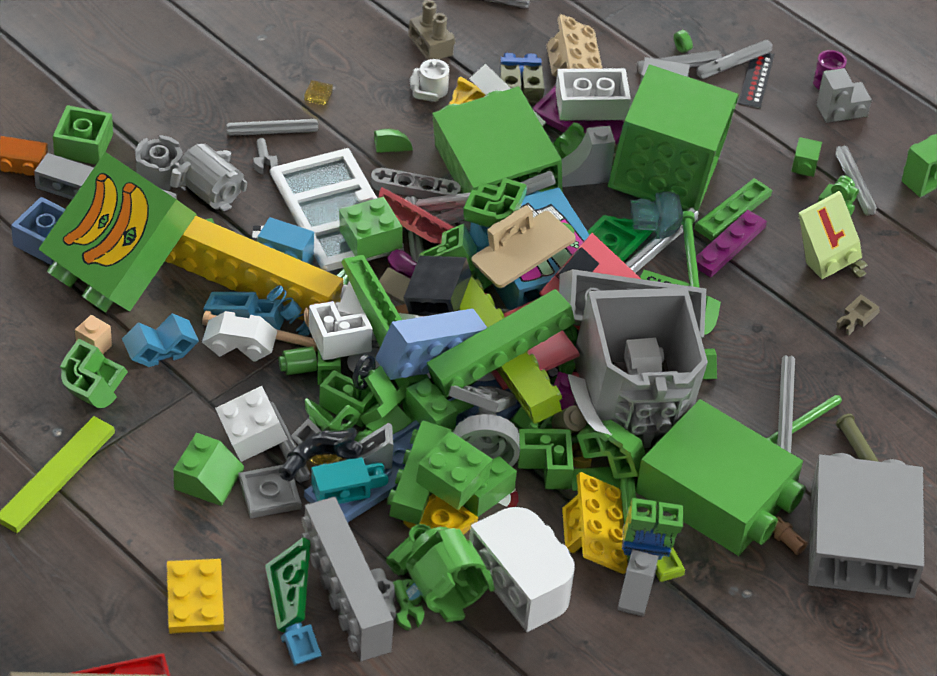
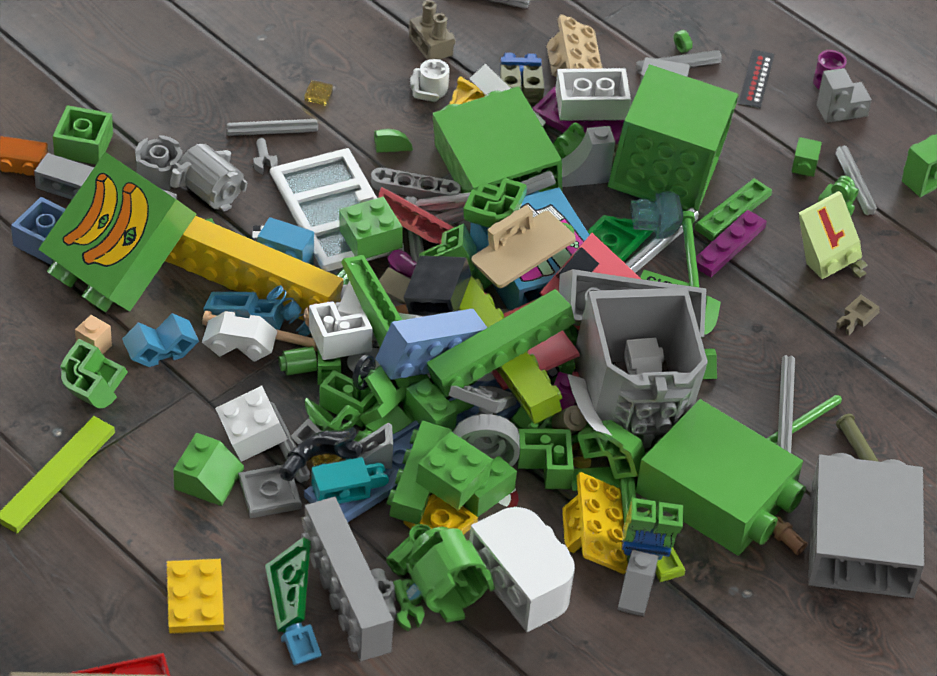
light grey axle [696,40,772,79] -> none

